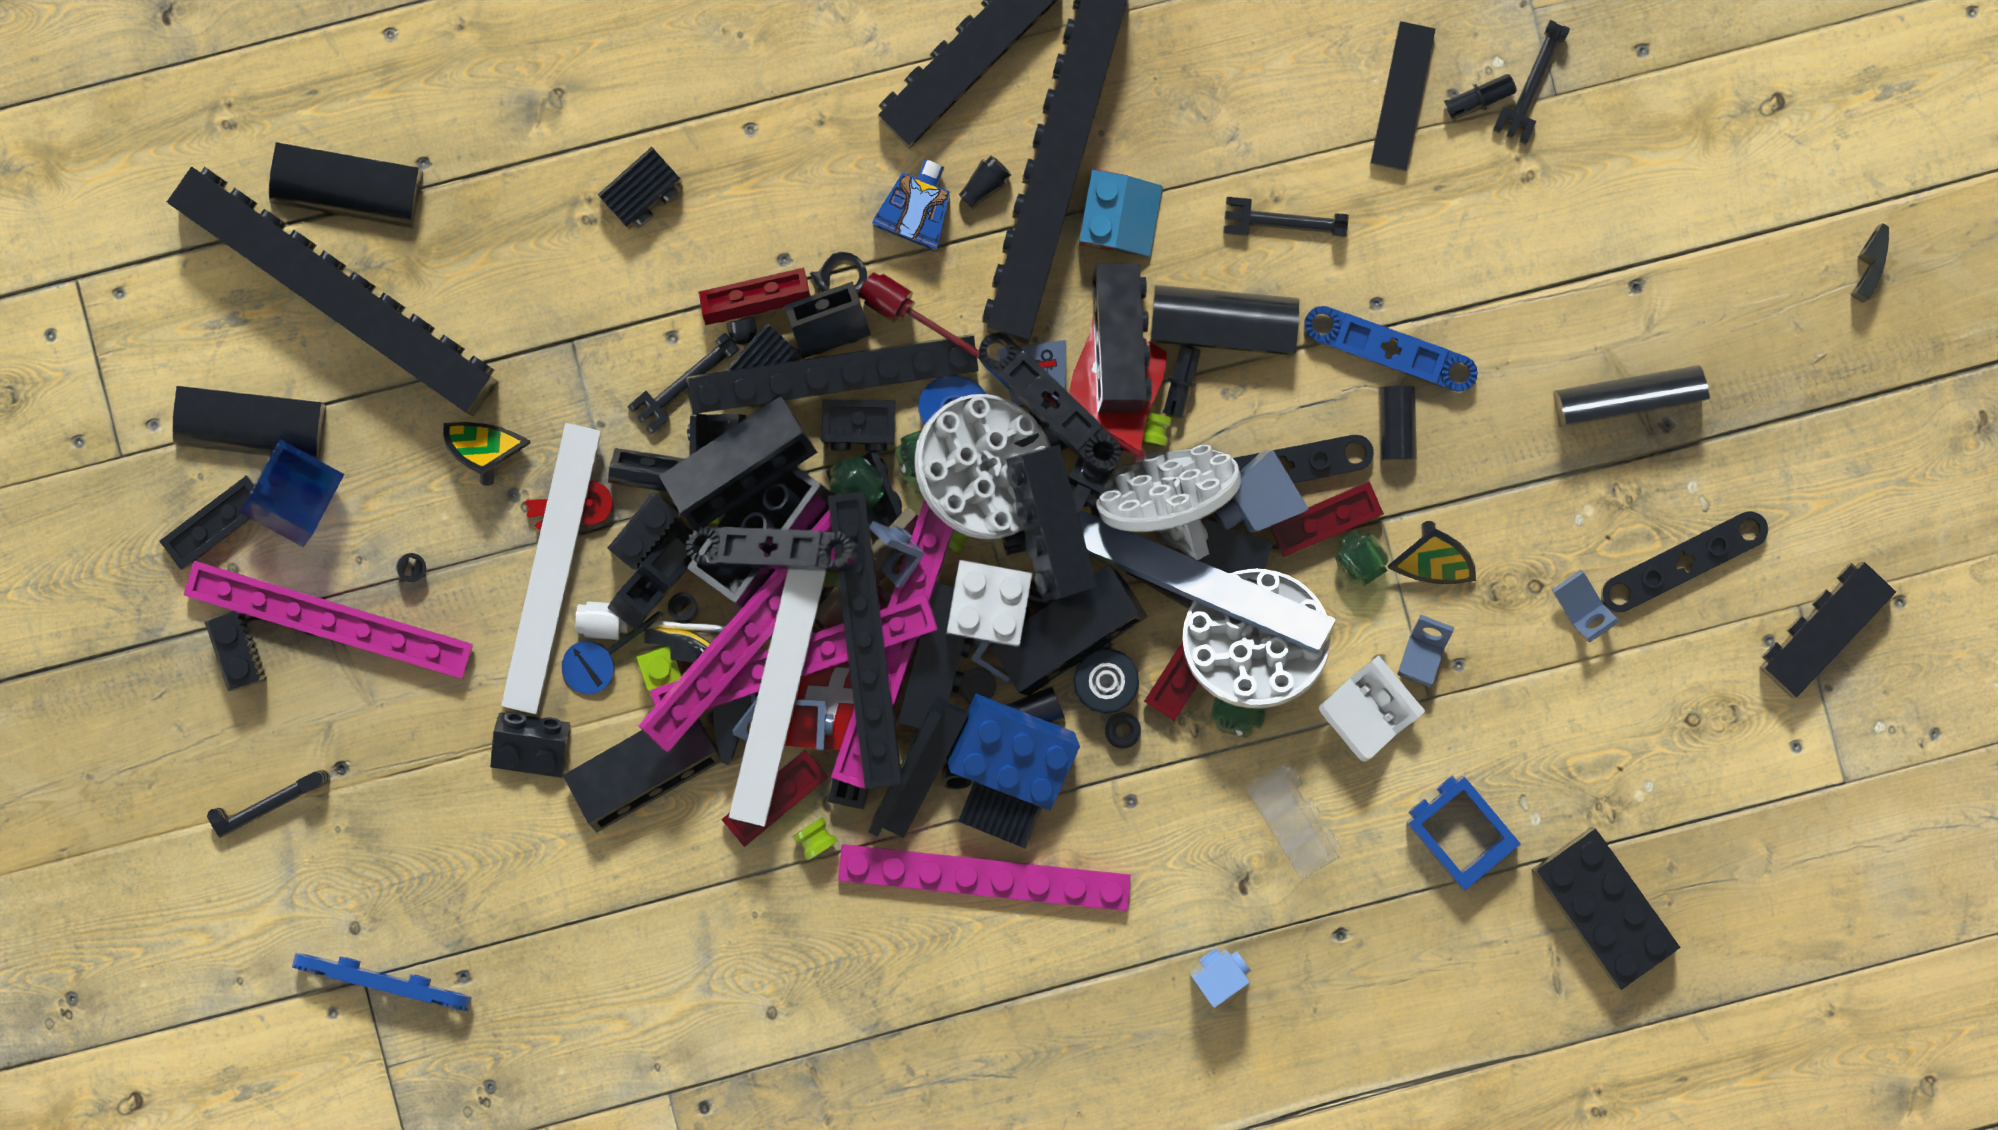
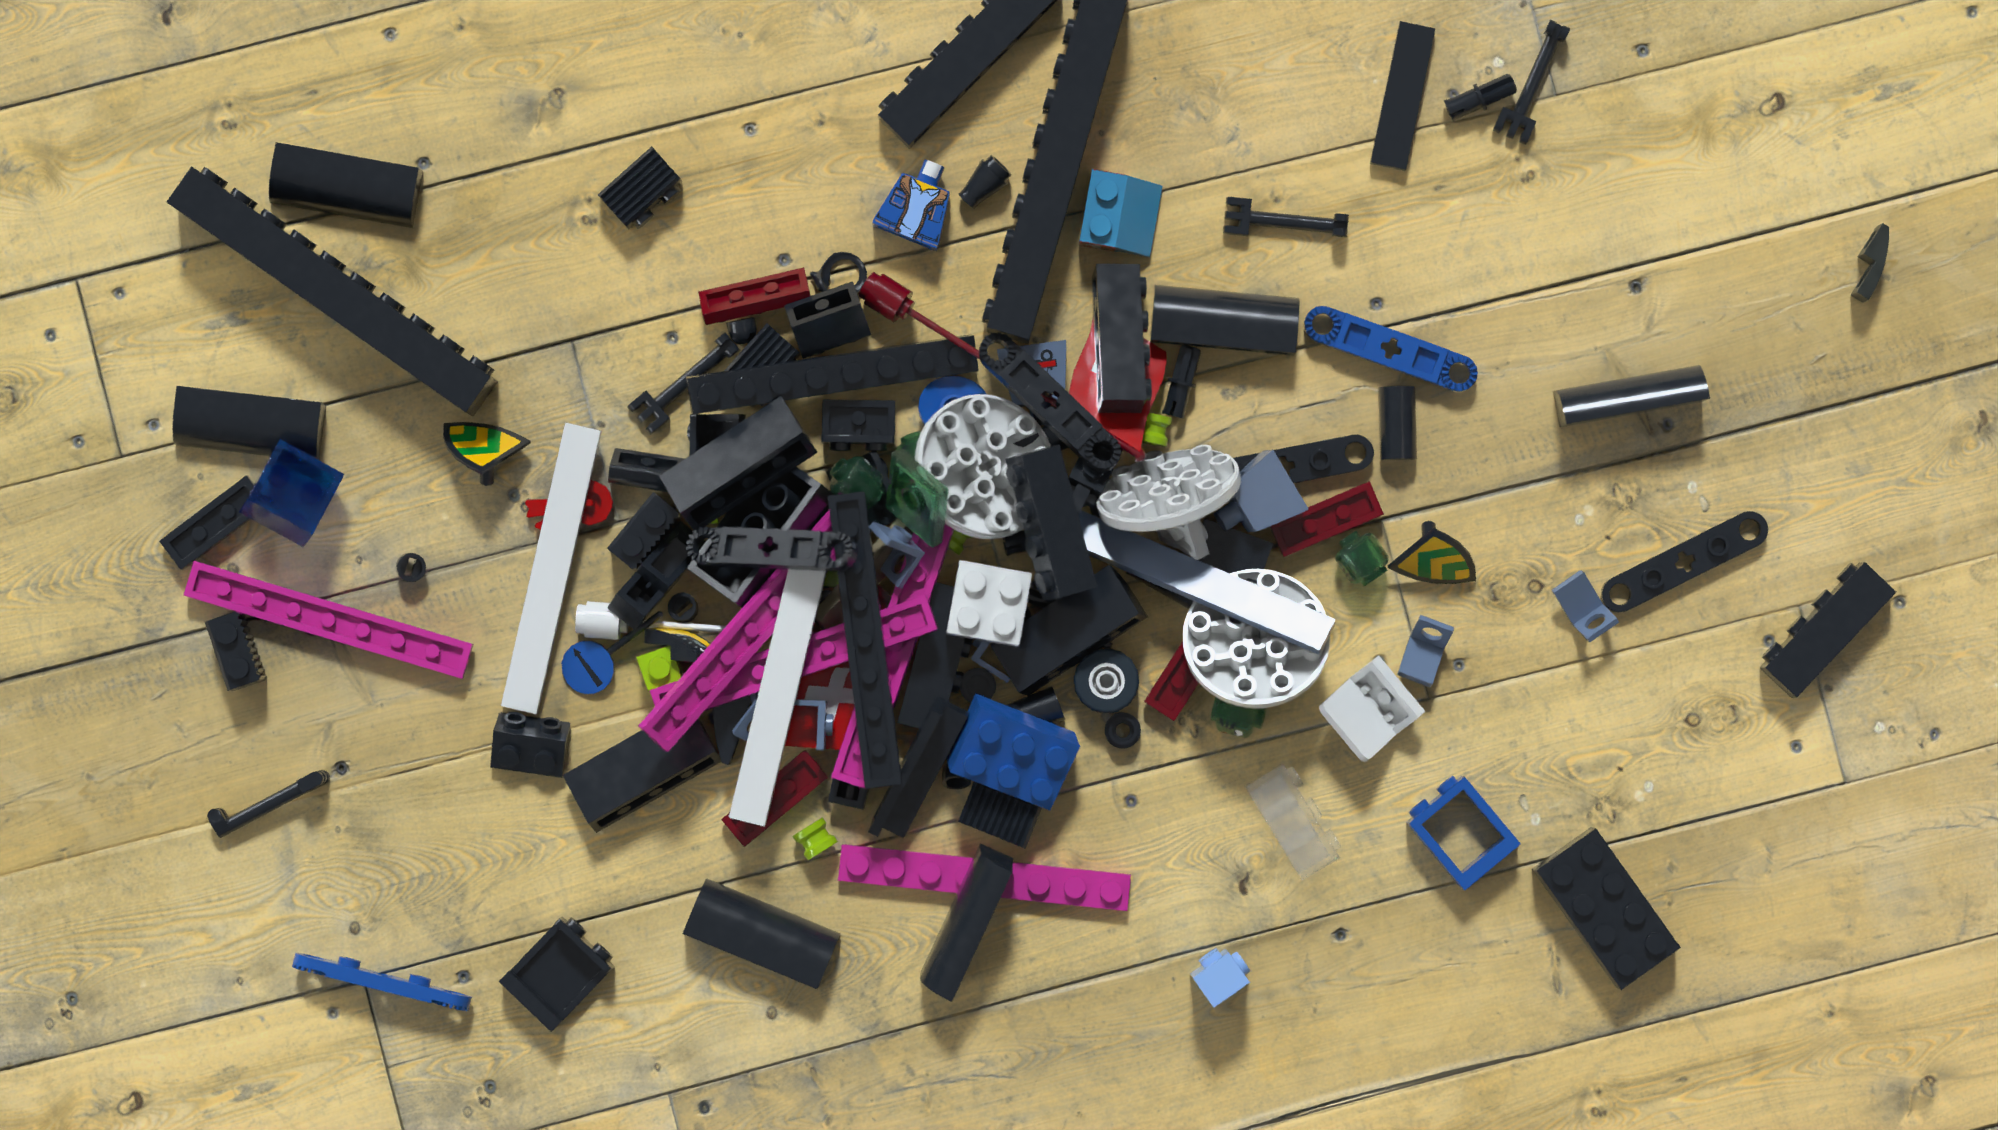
none -> black panel [498,916,615,1032]
none -> black brick [682,878,841,989]
none -> clear green tile [886,448,949,548]
none -> black brick [920,843,1013,1002]

